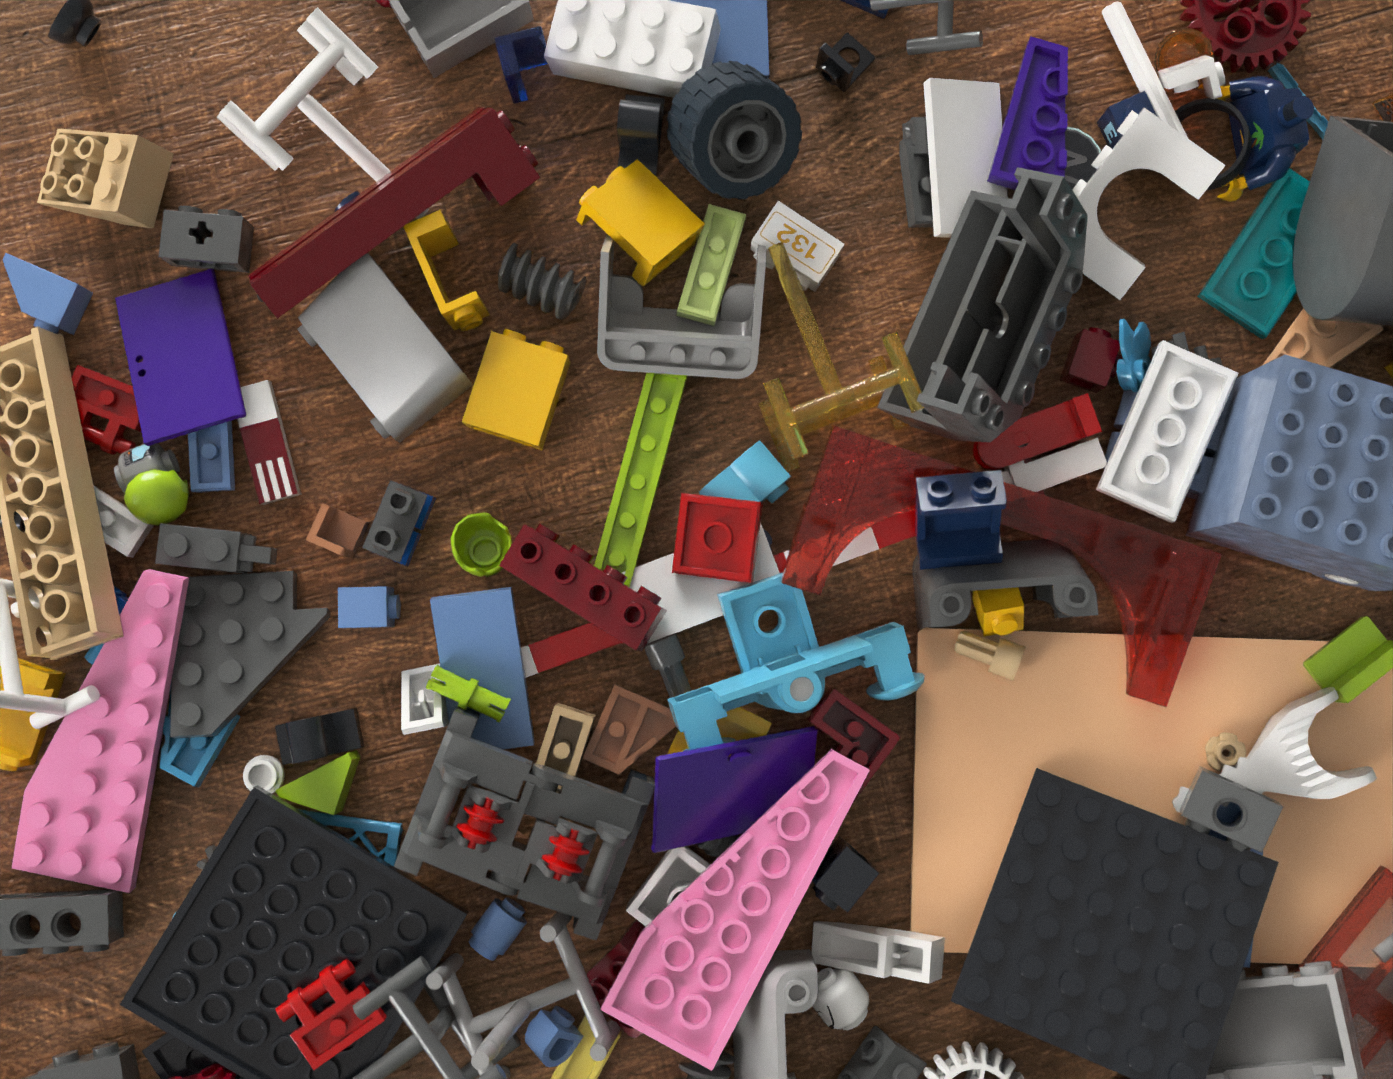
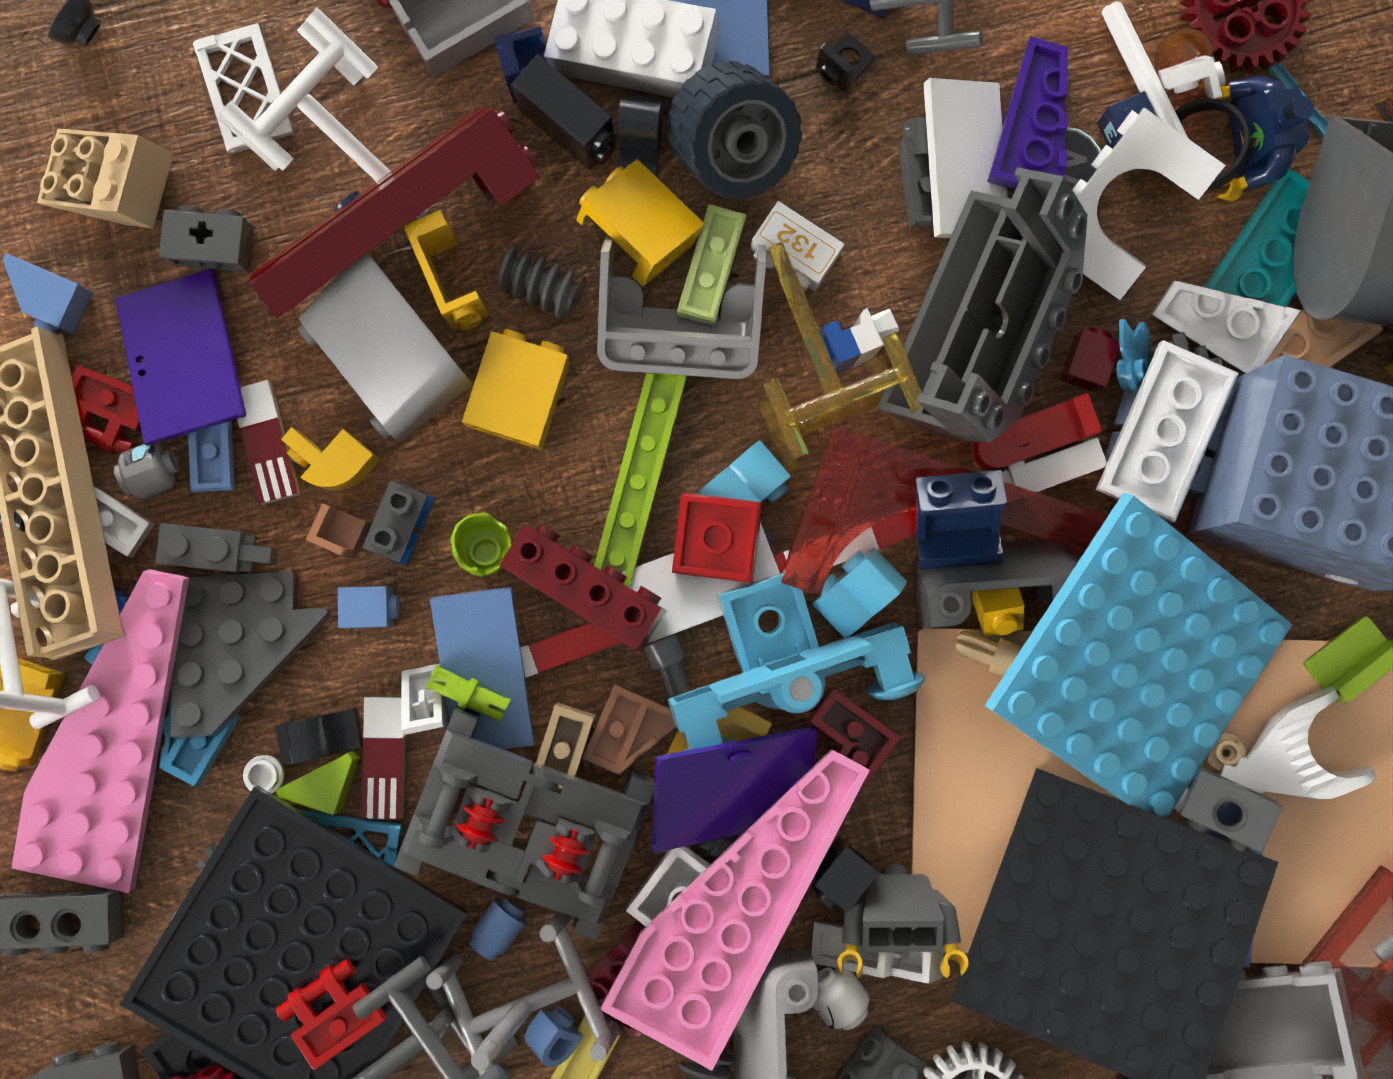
lime hair [124,469,189,526] -> none
none -> white window [193,23,294,154]
none -> yellow brick [281,427,381,491]
none -> tile [361,697,406,819]
none -> black brick [511,54,615,171]
none -> medium azure brick [812,547,907,638]
none -> hips [814,308,899,377]
none -> dark grey torso [837,864,968,978]
none -> medium azure plate [984,493,1293,818]
none -> white wing [1150,281,1301,374]

